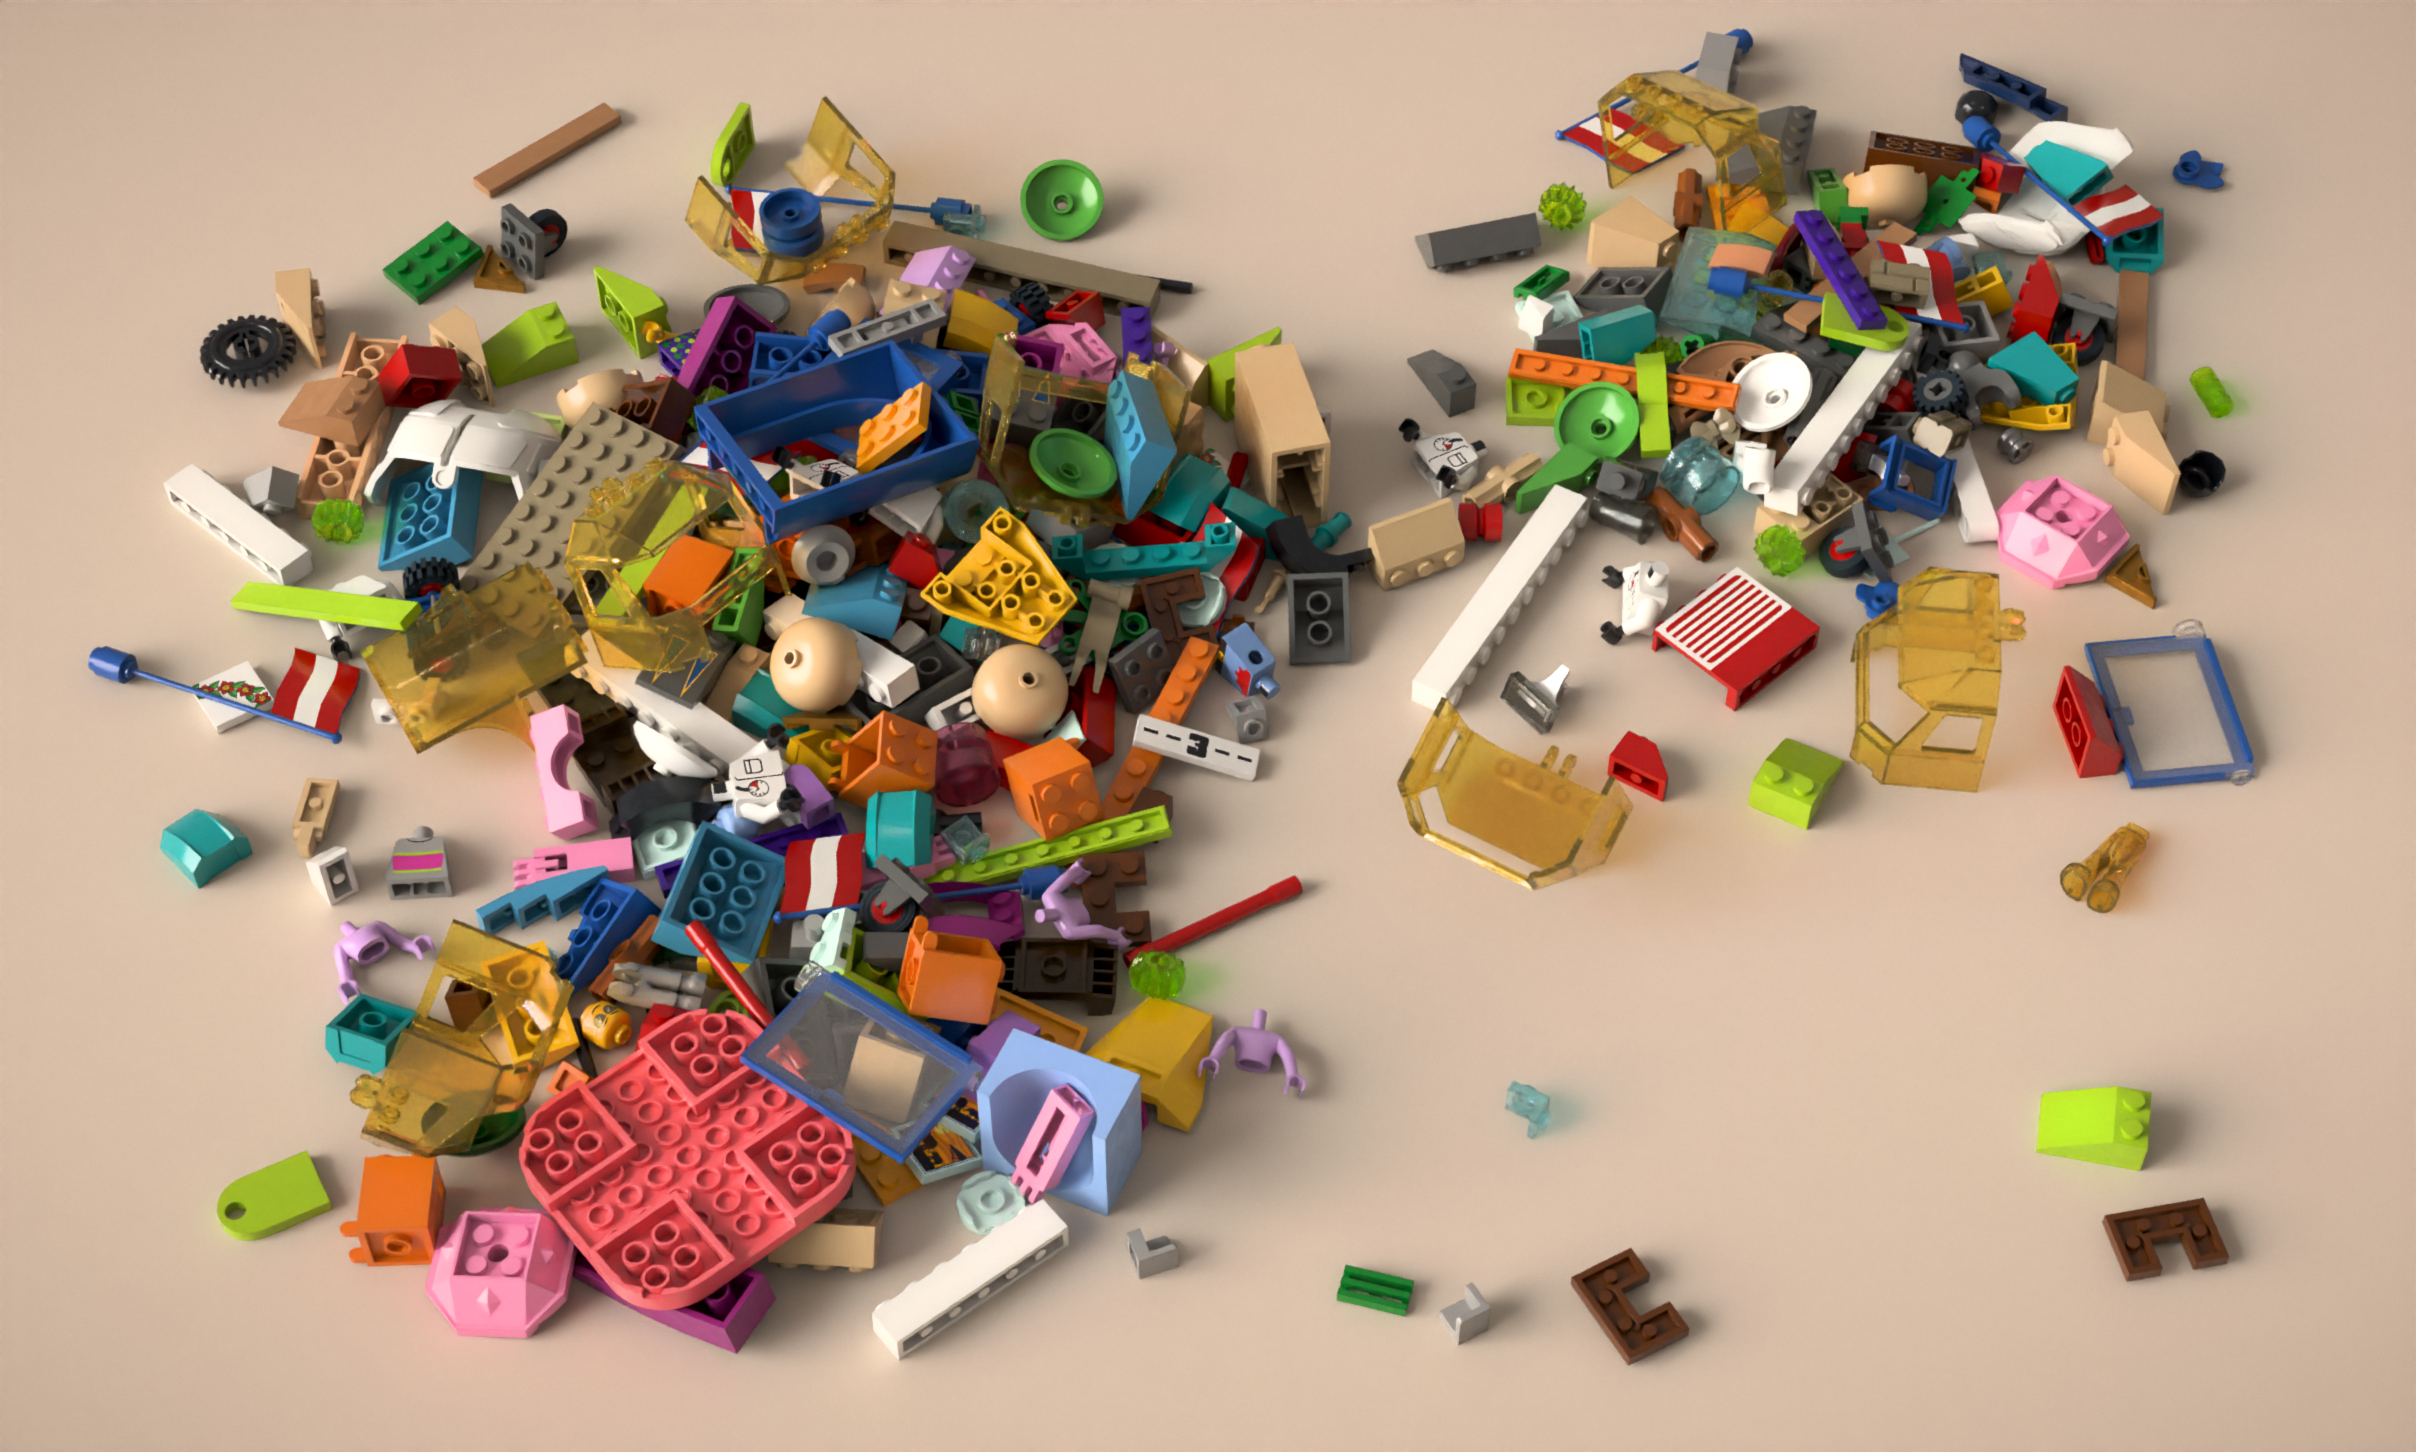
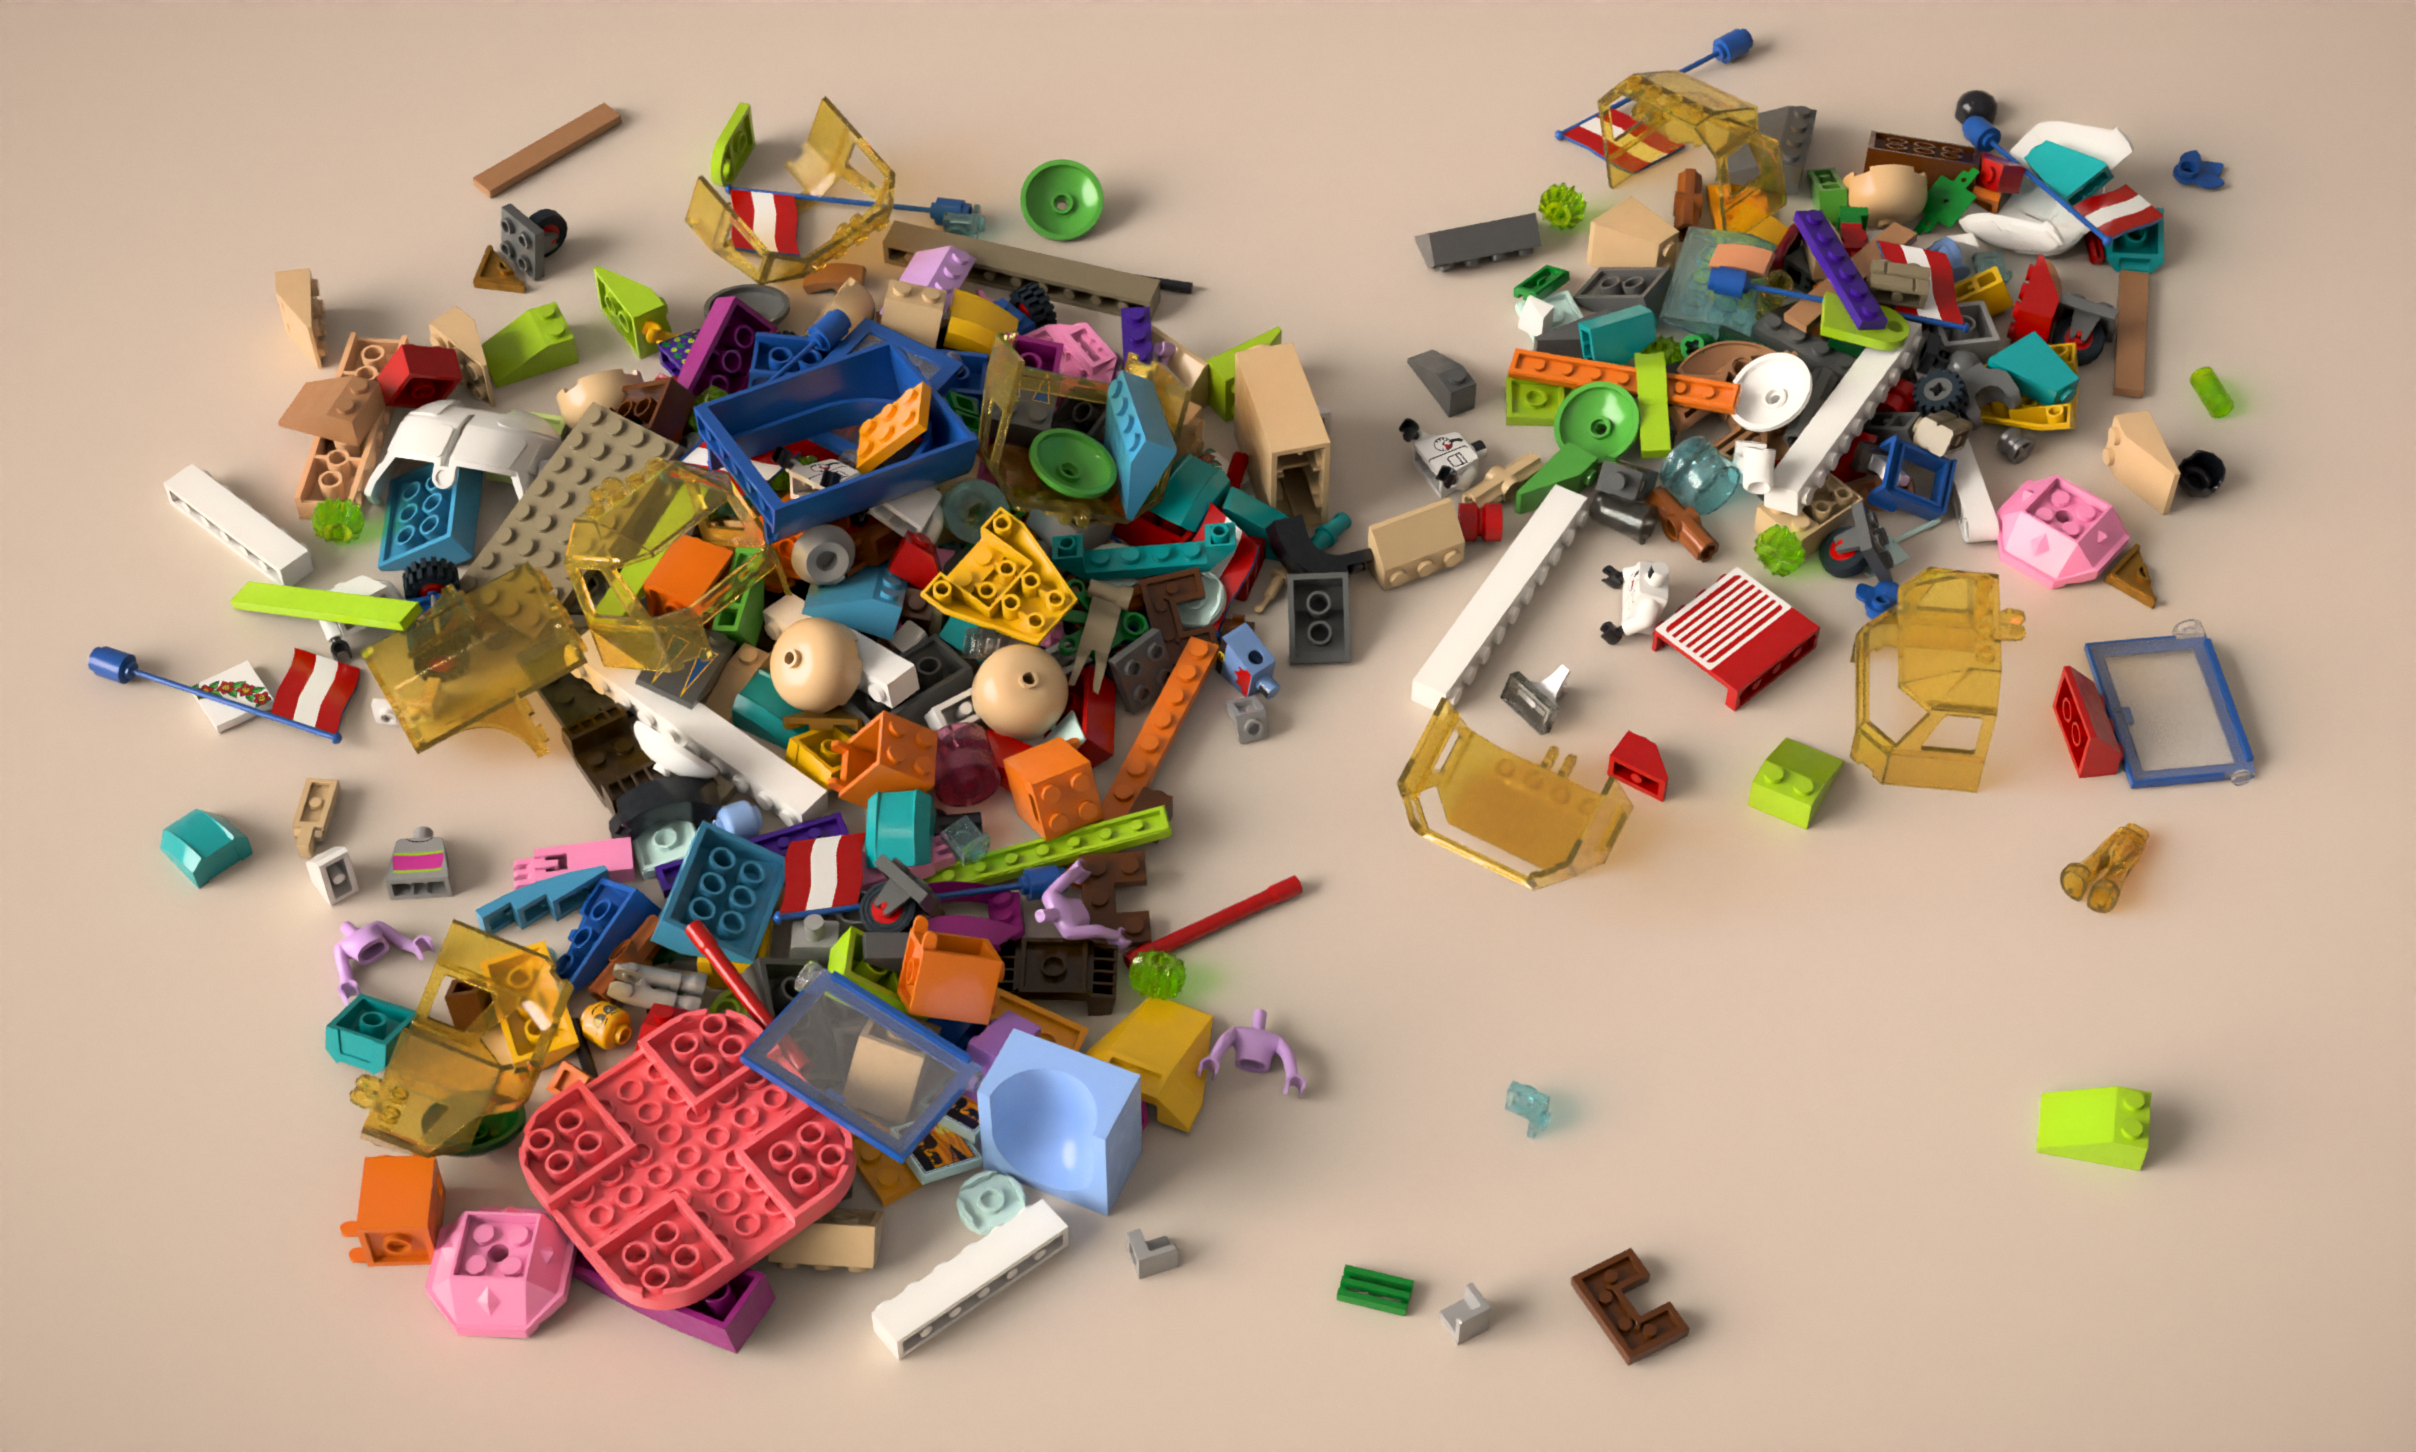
black gear [200,315,296,389] -> none
lime tile [217,1150,332,1241] -> none
light grey slope [243,466,300,516] -> none
green plate [382,221,485,305] -> none
bright pink arch [530,704,599,841] -> none
white torso [711,723,801,824] -> none
blue wheel [759,188,825,259] -> none
medium lavender leg [784,764,835,830] -> none
light aqua wing [808,907,857,977] -> none
light grey hinge [828,298,947,357] -> none
bright pink hinge [1010,1083,1095,1205] -> none
red slope [1045,290,1106,332] -> none
white tile [1132,714,1260,781] -> none
dark tan piece [1690,408,1741,456] -> none
light grey brick [1692,32,1742,113] -> none
dark blue wedge [1959,53,2068,122] -> none
tan slope [2086,360,2171,446] -> none
reddish brown plate [2102,1198,2229,1282] -> none

